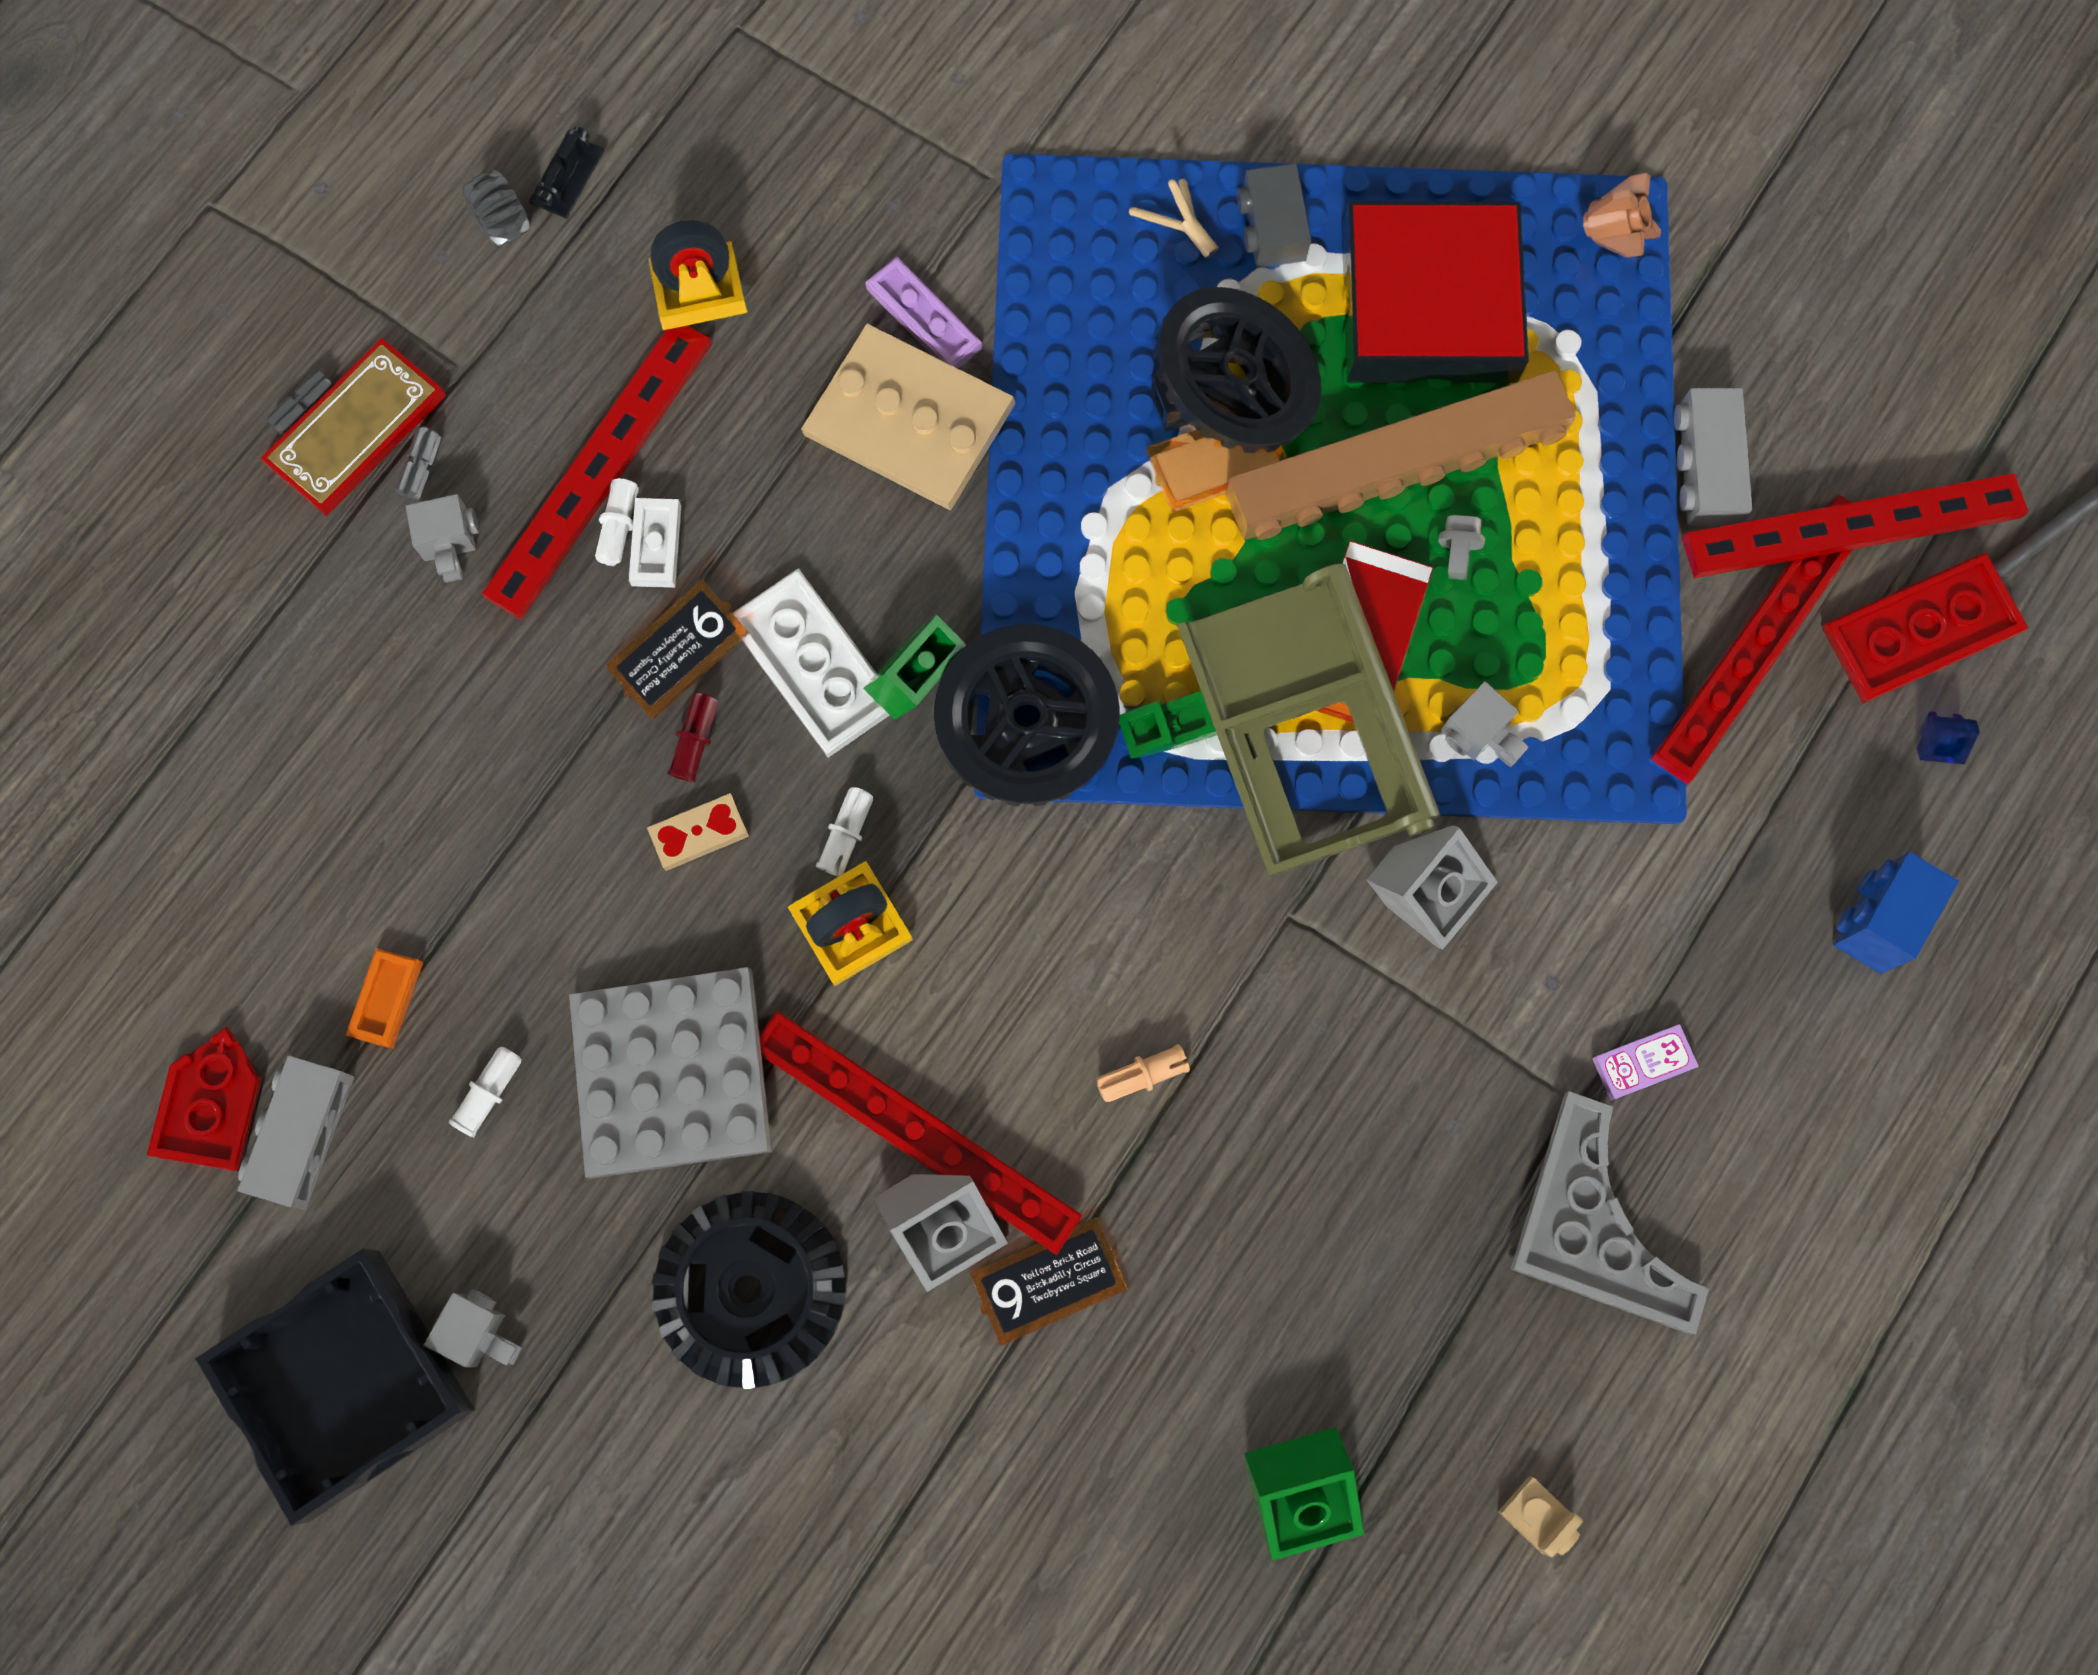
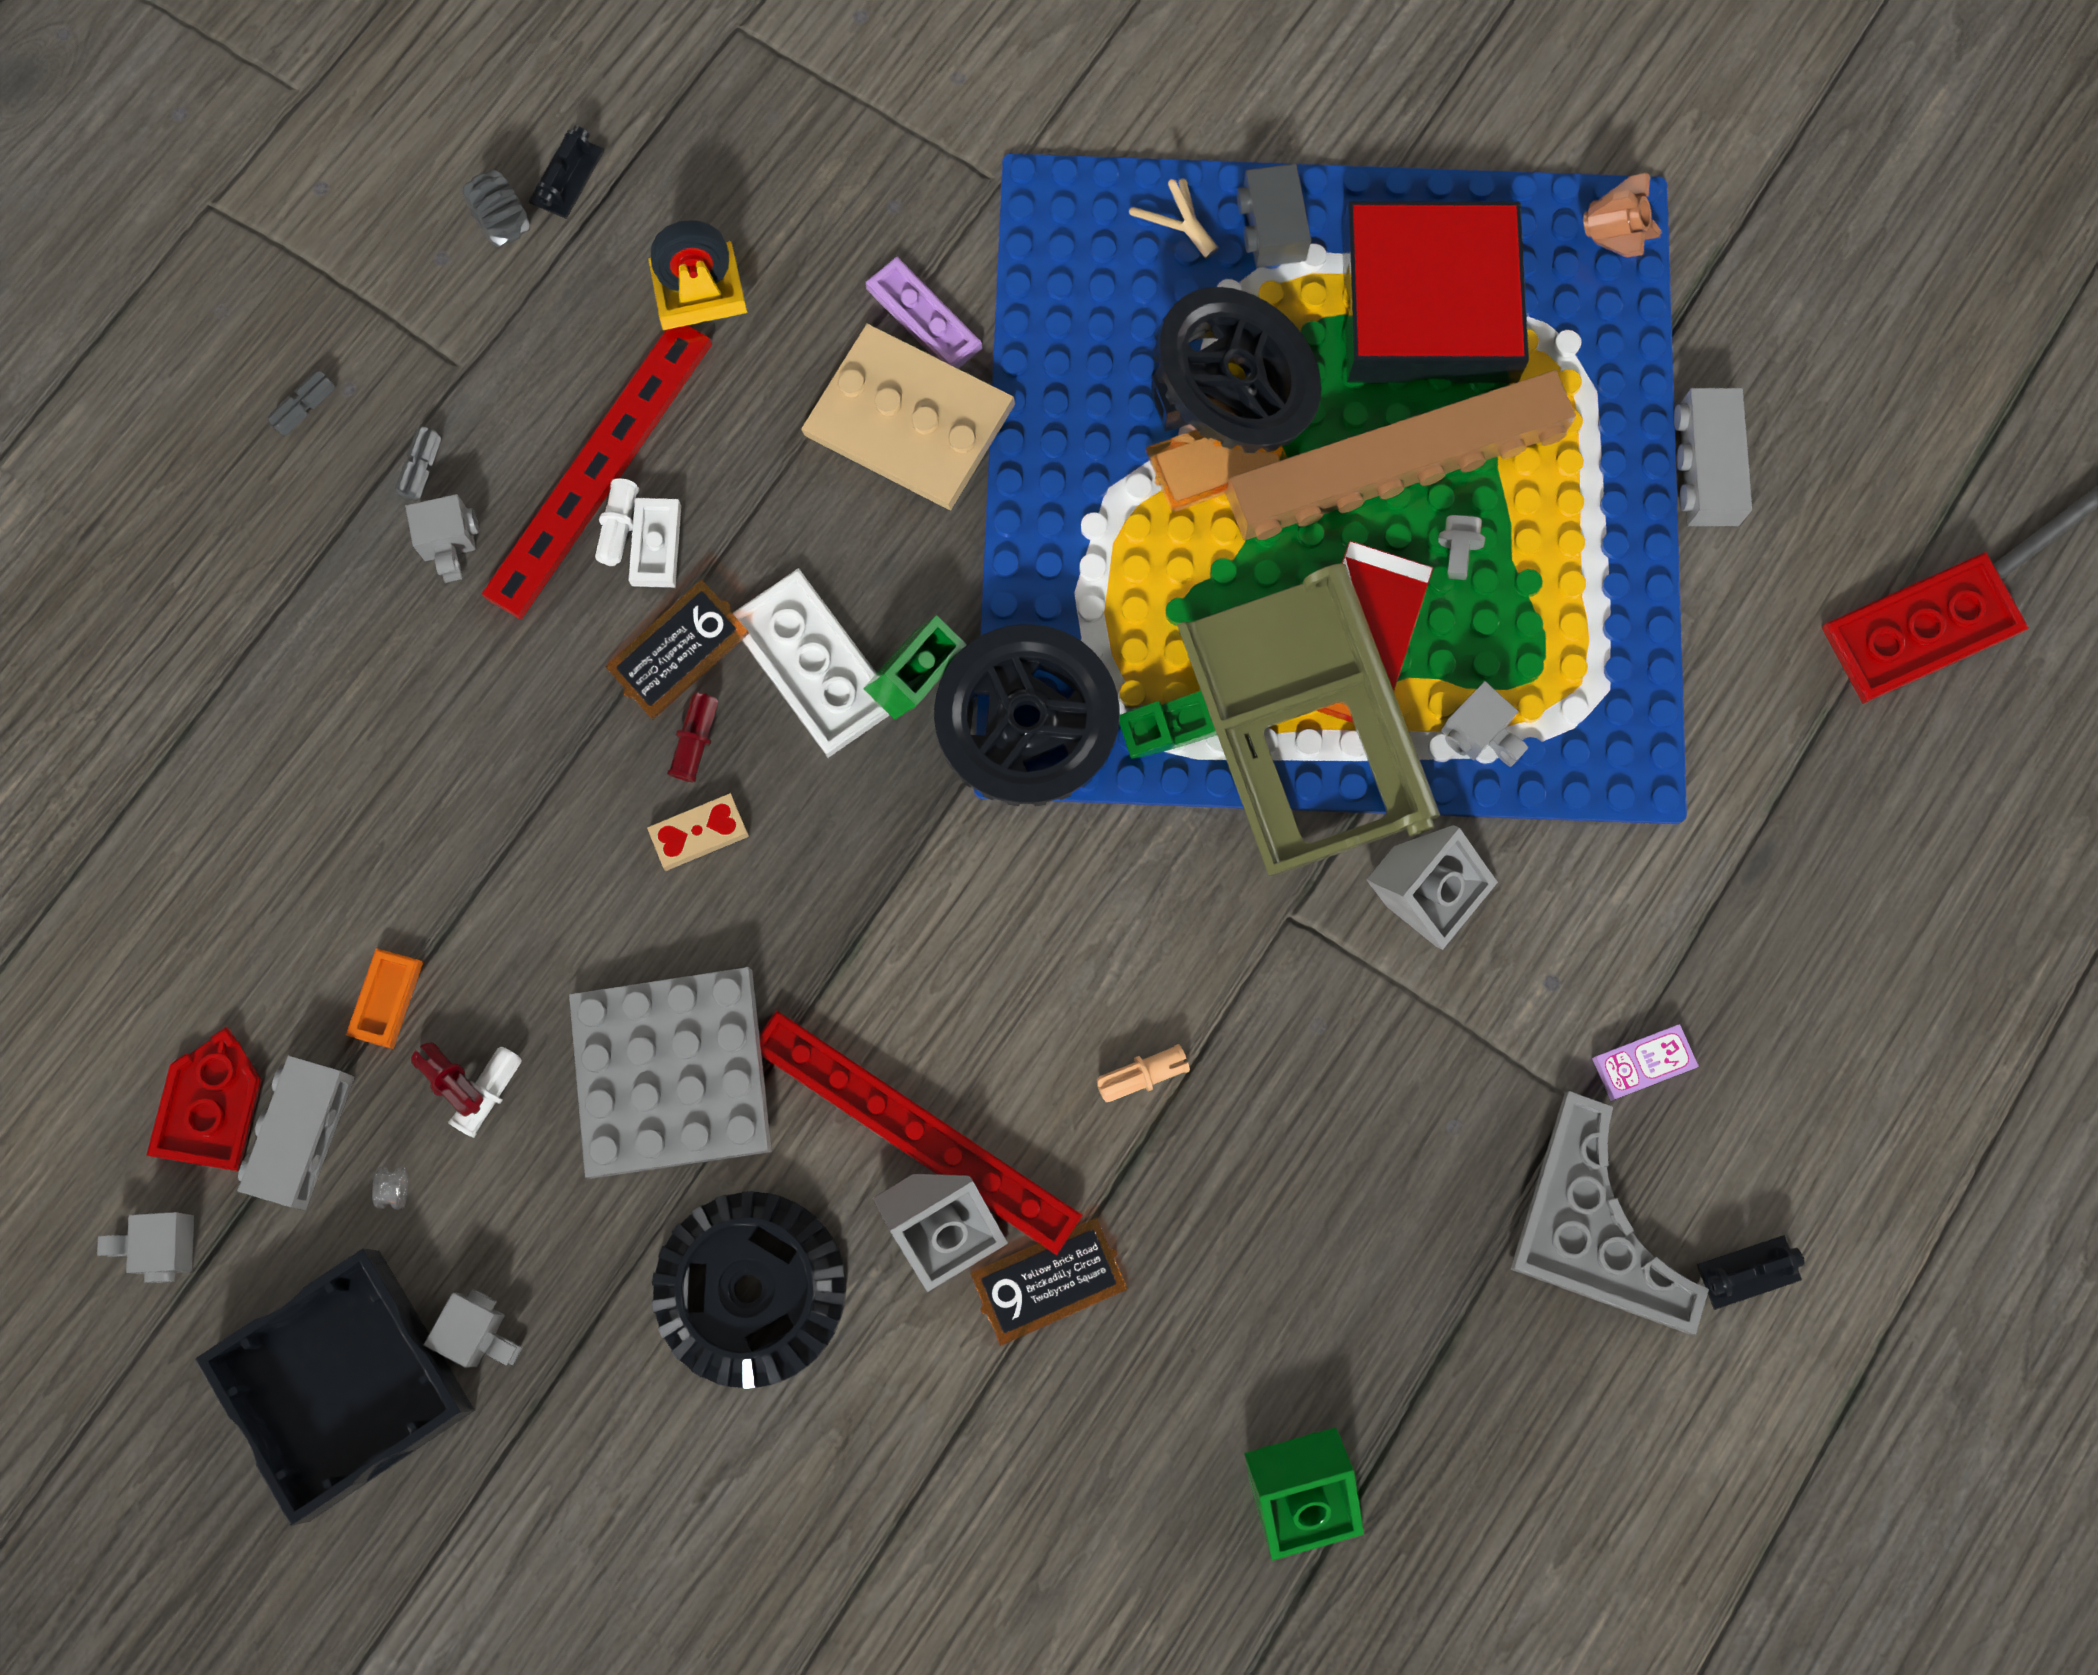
pearl gold tile [260,338,447,517] -> none
yellow plate [788,861,913,986] -> none
white axle [816,787,873,877] -> none
tan bracket [1498,1476,1583,1557] -> none
red tile [1651,494,1853,785] -> none
red tile [1682,473,2029,579] -> none
blue brick [1833,851,1959,974] -> none
clear blue tile [1917,711,1980,764] -> none
none -> light grey brick [97,1212,194,1283]
none -> clear bush [372,1167,408,1210]
none -> dark red axle [411,1043,483,1117]
none -> black hinge [1697,1235,1805,1310]

